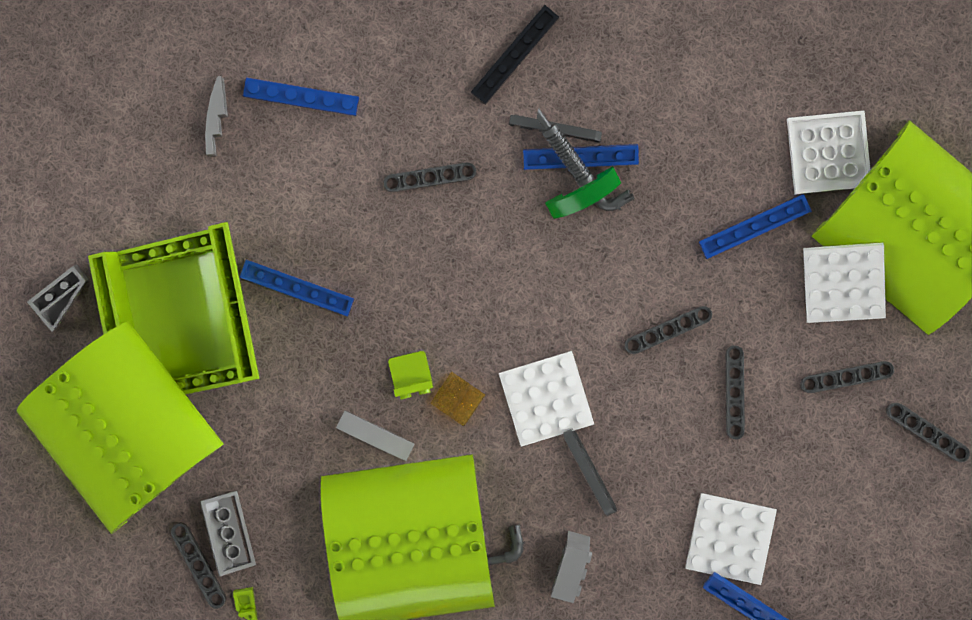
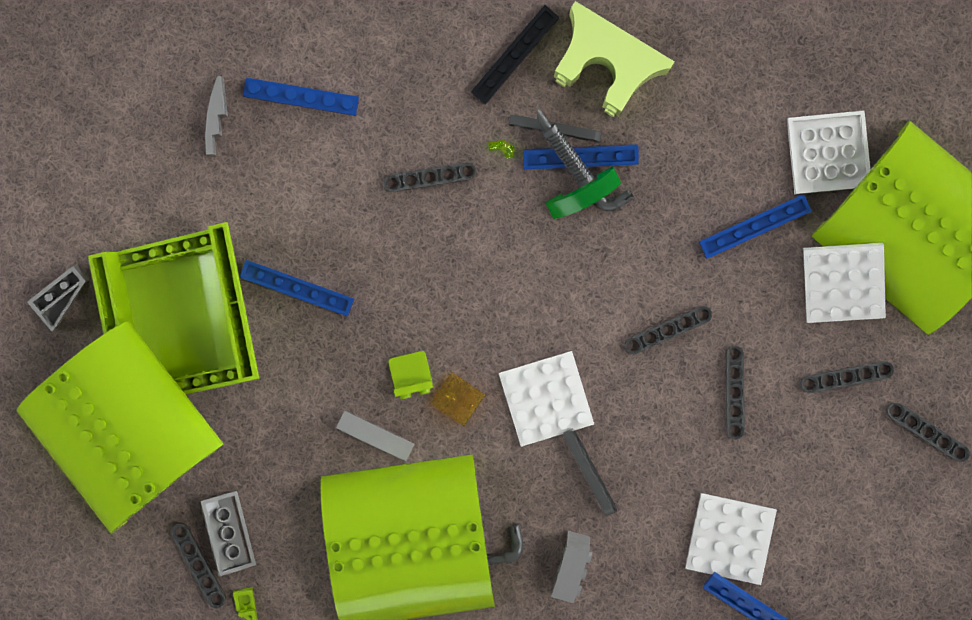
none -> clear neon green arm [488,140,515,158]
none -> yellowish green piece [554,1,675,117]

